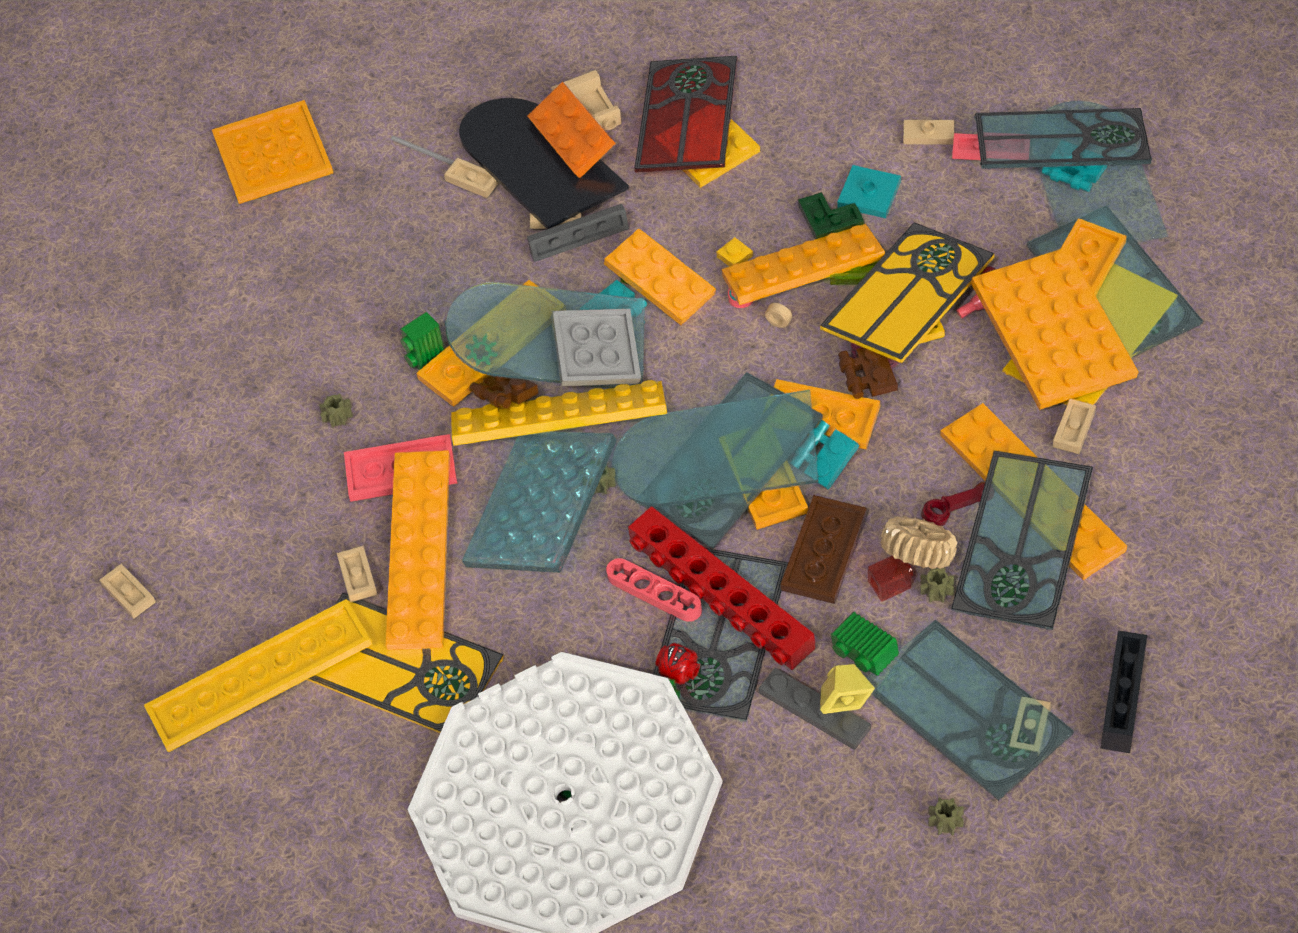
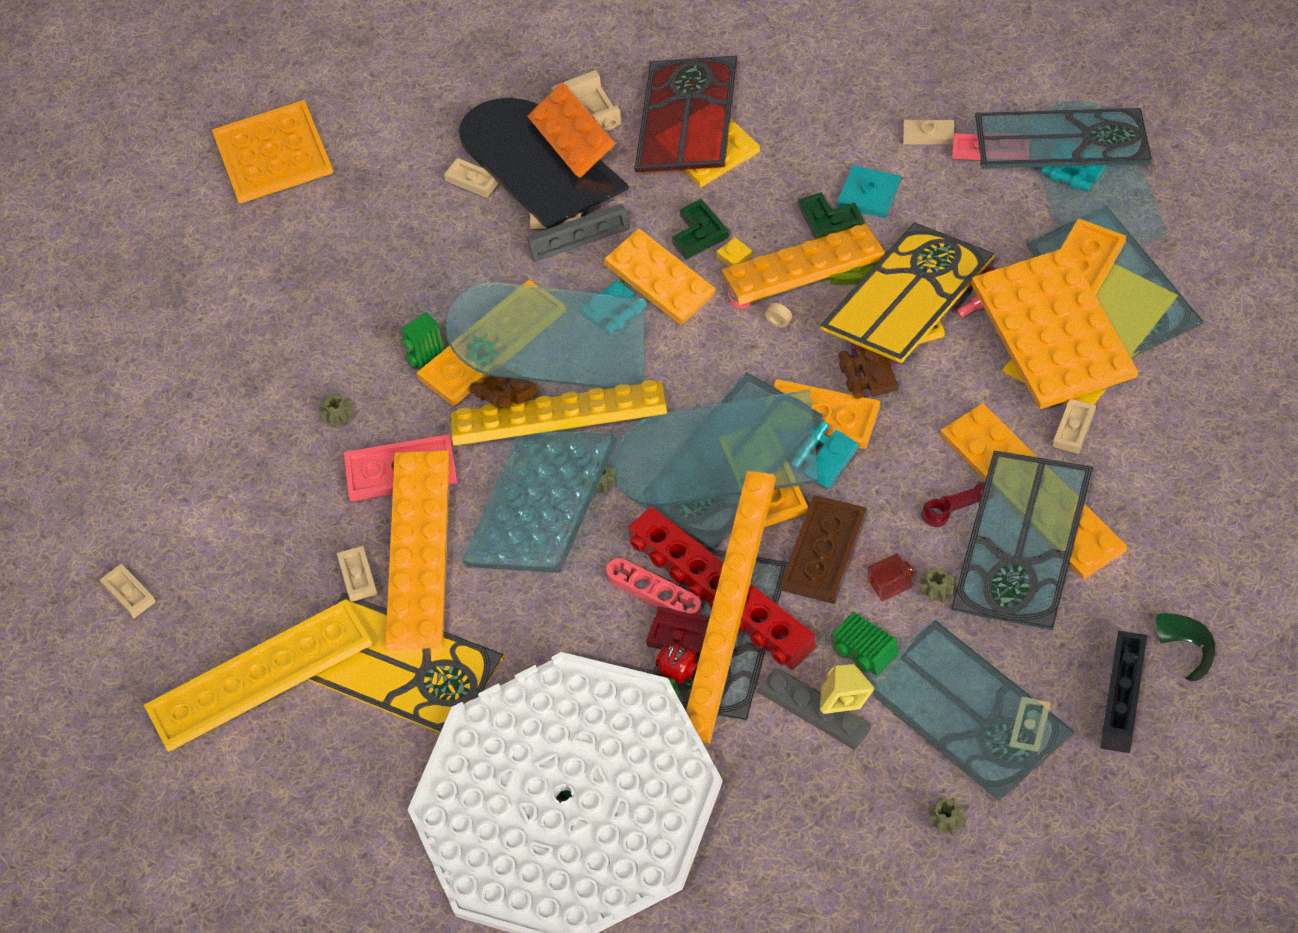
light grey axle [391,136,454,165] -> none
light grey plate [551,309,641,386] -> none
tan gear [880,516,957,569] -> none
none -> dark red plate [646,606,710,658]
none -> dark green plate [672,199,729,259]
none -> light orange plate [686,471,776,744]
none -> dark green piece [1155,613,1215,681]

